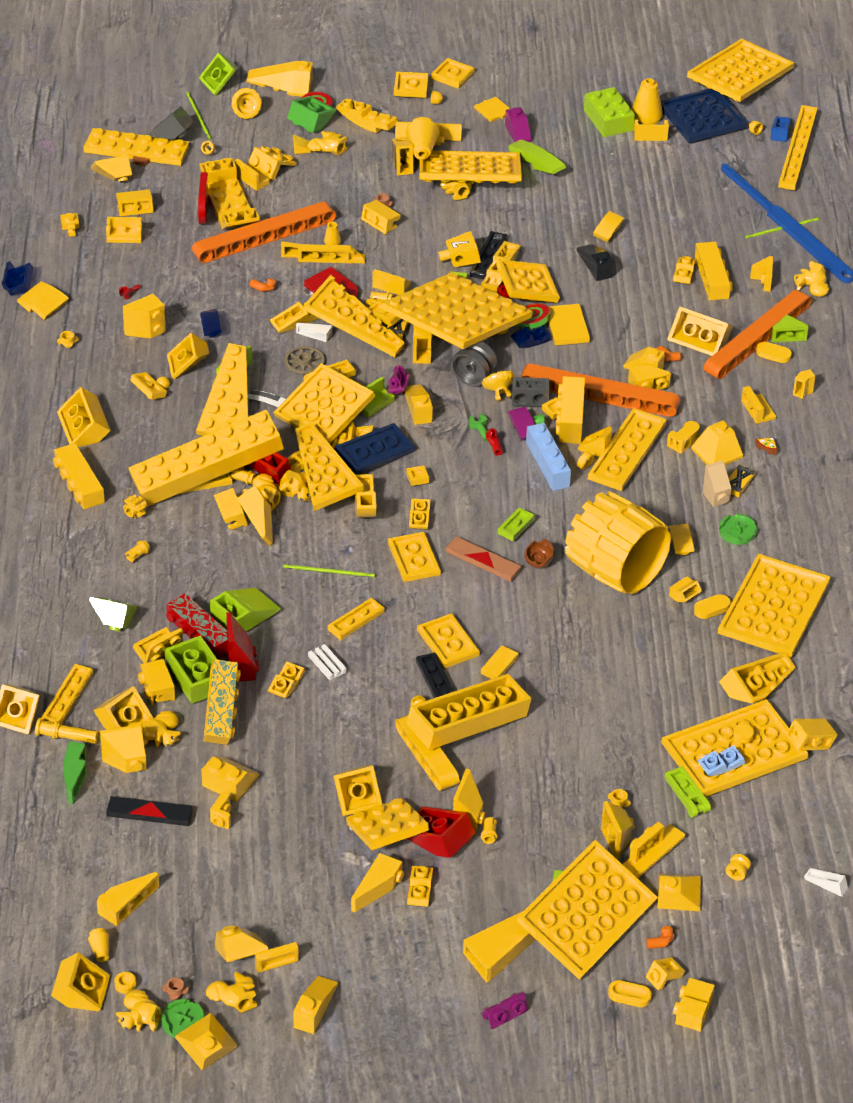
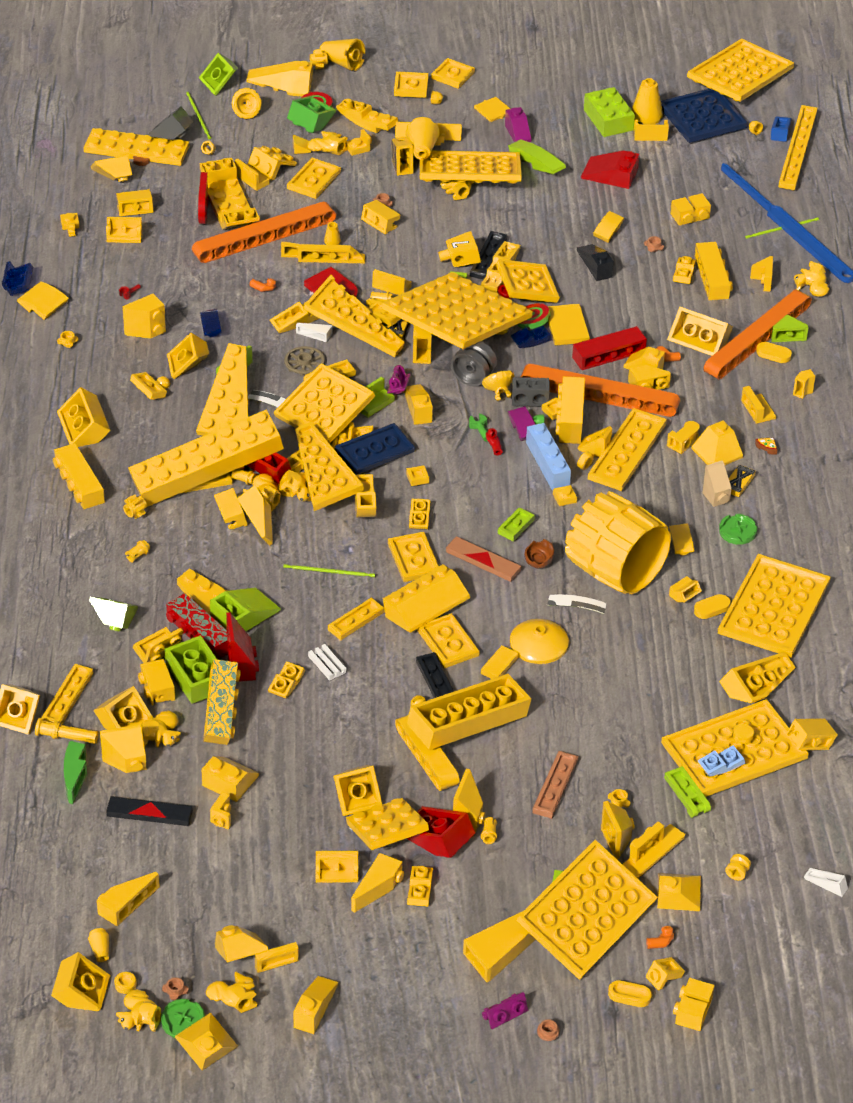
none -> yellow wing [177,568,227,615]
none -> yellow tile [287,157,341,199]
none -> yellow gear [310,49,328,69]
none -> yellow hinge [316,851,358,883]
none -> yellow cone [320,38,366,71]
none -> yellow bracket [345,129,372,156]
none -> yellow slope [383,564,470,633]
none -> yellow dish [510,619,569,664]
none -> nougat tile [532,751,578,819]
none -> nougat plate [537,1019,559,1041]
none -> white sticker [547,594,606,614]
none -> yellow plate [553,485,577,506]
none -> red brick [572,326,647,370]
none -> red slope [581,150,639,189]
none -> nougat plate [644,236,664,252]
none -> yellow piece [670,193,711,226]

